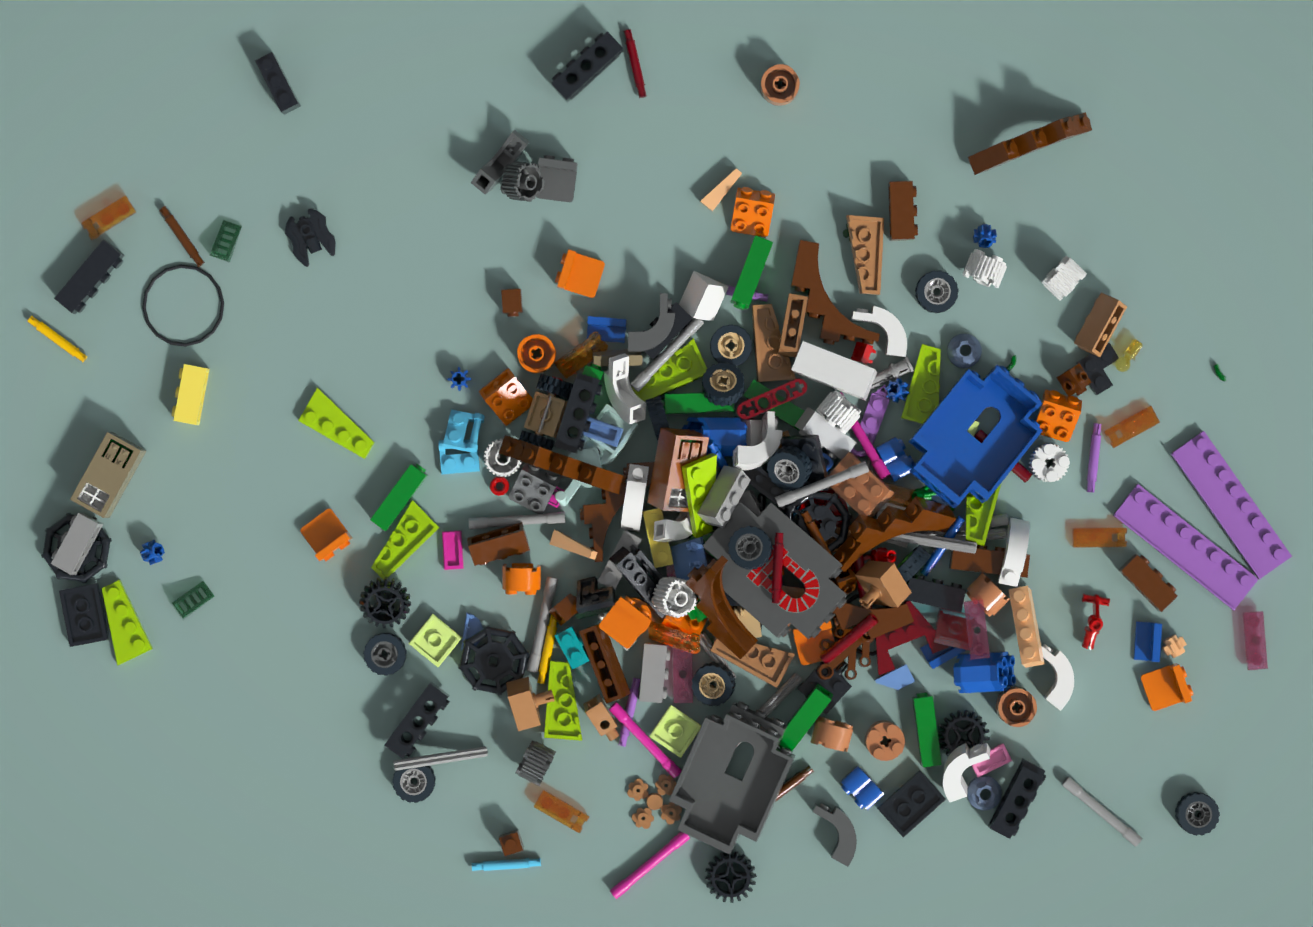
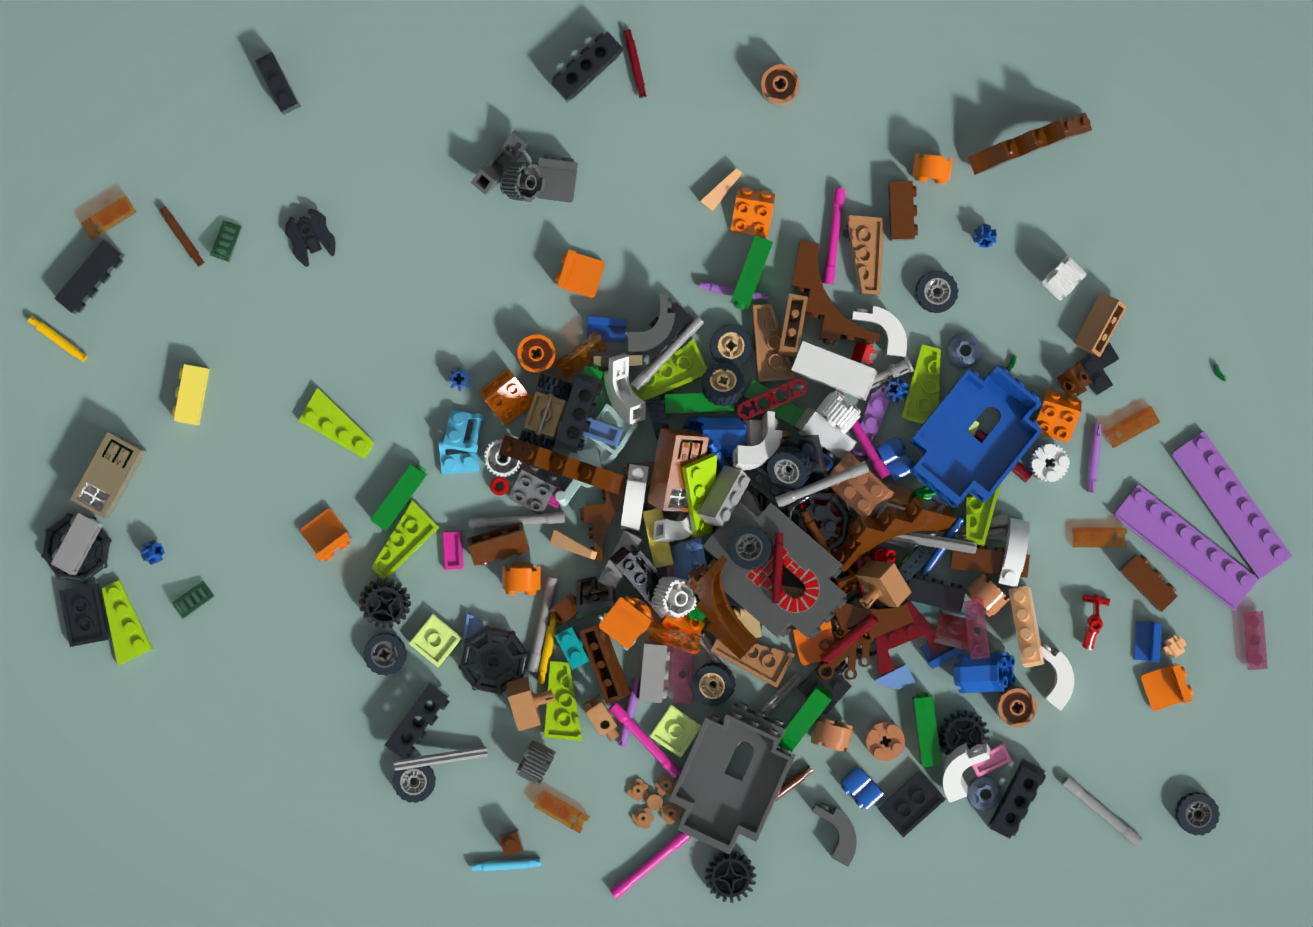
black piece [142,264,224,347] -> none
reddish brown brick [501,289,523,317] -> none
white slope [679,271,729,321] -> none
white brick [963,249,1007,288] -> none
clear yellow axle [1115,339,1143,372] -> none
none -> dark pink piece [822,188,846,285]
none -> orange brick [912,153,953,184]

